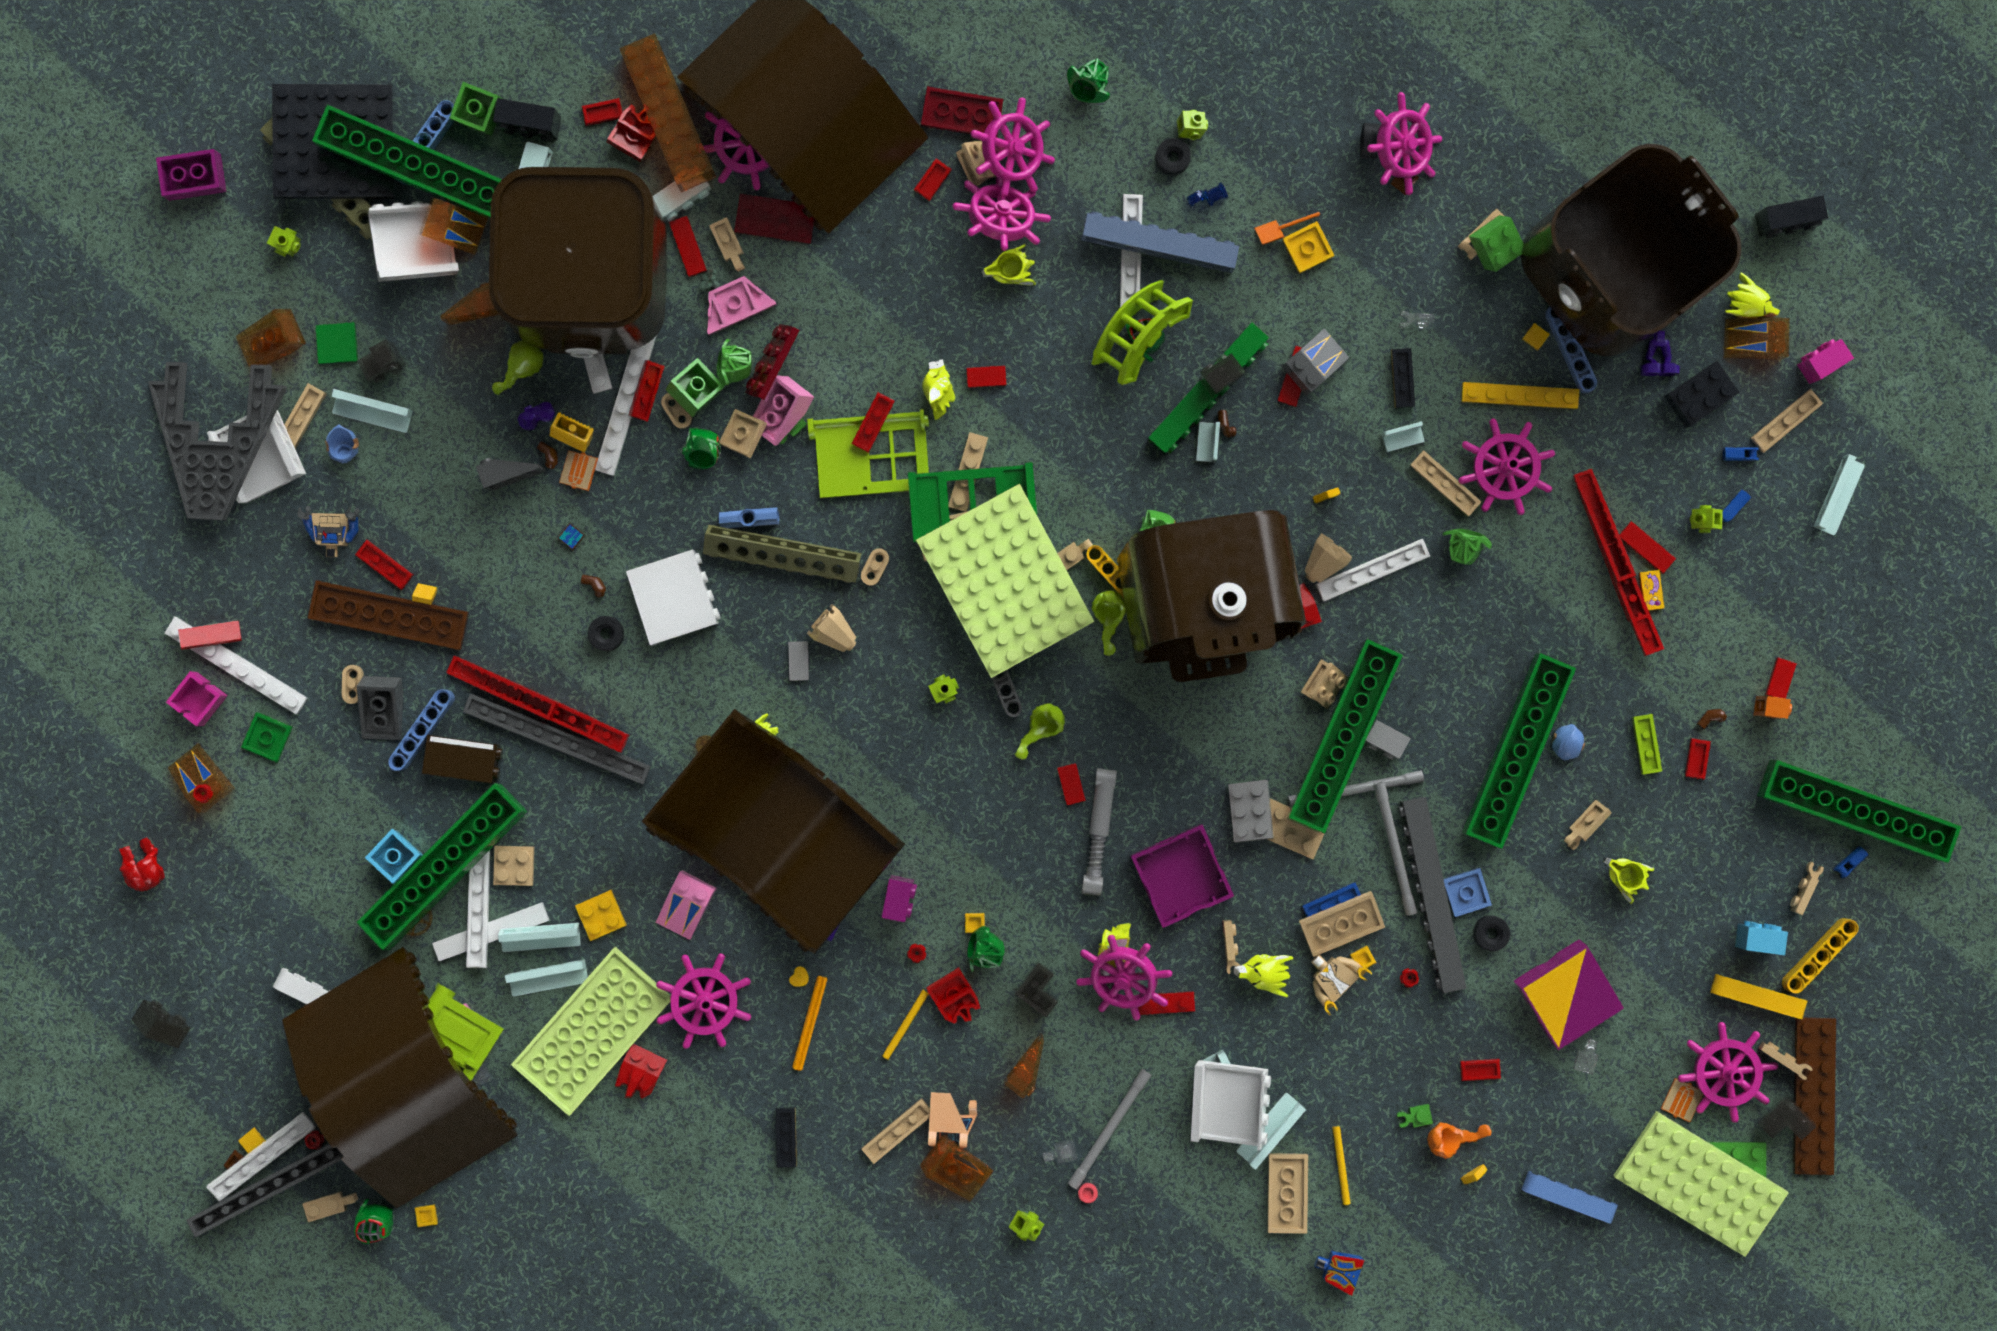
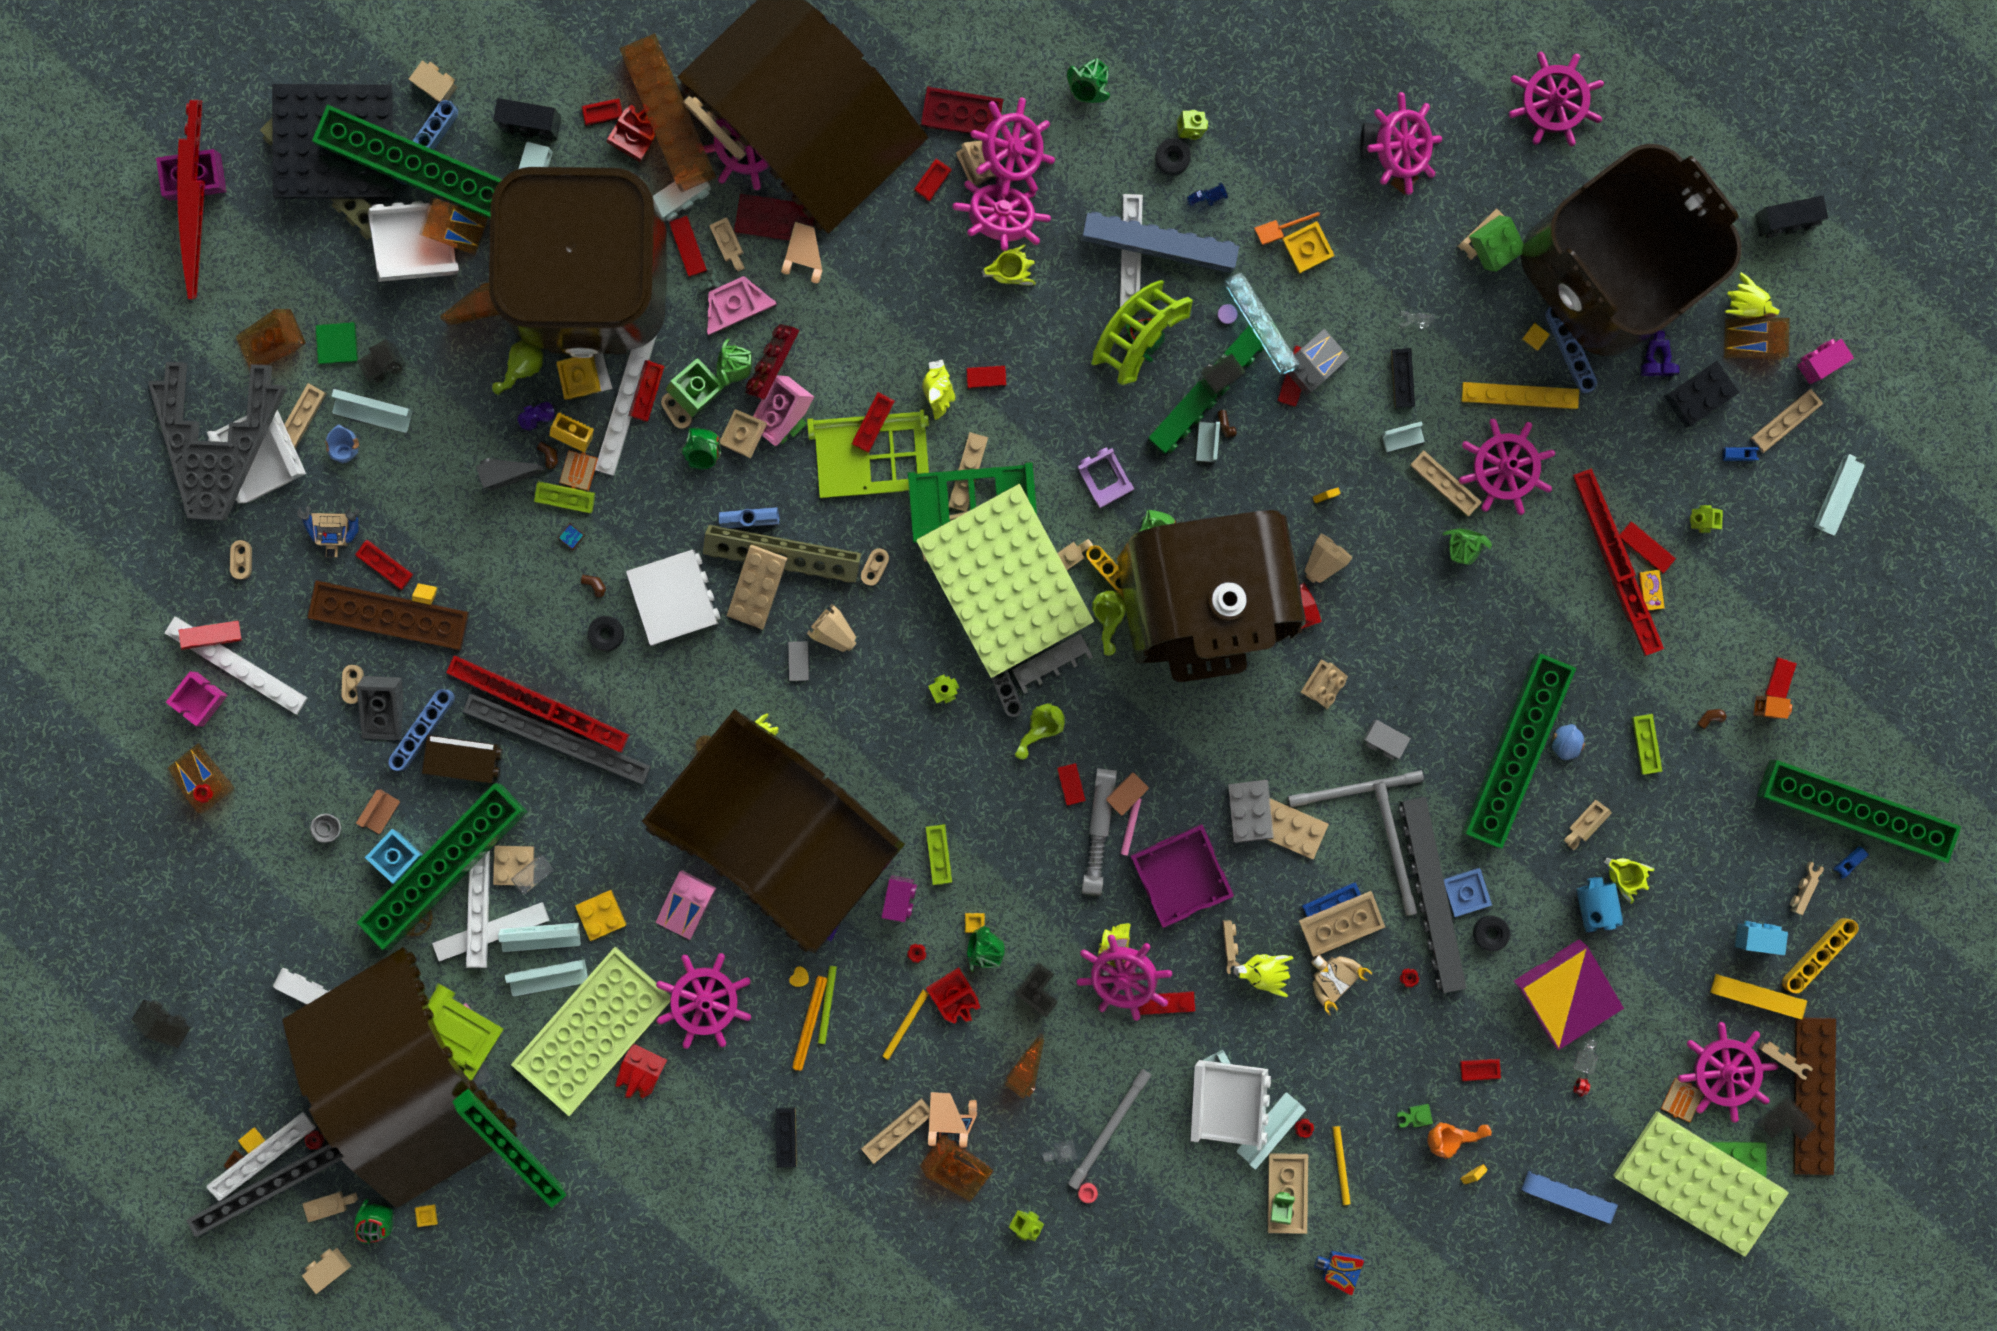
red hair [119,837,165,892] -> none
green tile [241,712,293,763] -> none
lime brick [267,226,301,257] -> none
bright green brick [449,82,503,136] -> none
green brick [1286,639,1403,834] -> none
white tile [1315,539,1430,602] -> none
yellow tile [1350,945,1376,968] -> none
red tile [1684,738,1711,780] -> none
blue bar [1722,490,1751,522] -> none
none -> red slope [177,100,205,300]
none -> tan plate [230,540,252,579]
none -> tan brick [302,1248,351,1294]
none -> light grey hair [310,814,341,843]
none -> nougat panel [356,789,400,834]
none -> tan brick [409,60,457,103]
none -> green brick [452,1089,567,1208]
none -> clear tile [511,854,554,895]
none -> lime plate [534,481,595,513]
none -> yellow plate [556,355,601,400]
none -> tan plate [683,96,746,160]
none -> tan plate [727,544,788,630]
none -> light nougat flag [781,222,822,283]
none -> lime bar [818,965,837,1044]
none -> lime plate [926,824,952,885]
none -> light grey hinge [1012,634,1093,694]
none -> lavender window [1078,447,1134,509]
none -> nougat panel [1106,772,1149,816]
none -> bright pink bar [1120,798,1141,856]
none -> lavender tile [1218,304,1237,324]
none -> clear light blue plate [1224,272,1299,375]
none -> bright green bracket [1270,1192,1295,1225]
none -> red plate [1295,1119,1314,1138]
none -> dark pink piece [1508,52,1604,147]
none -> red plate [1573,1078,1590,1097]
none -> dark azure cylinder [1576,877,1623,932]

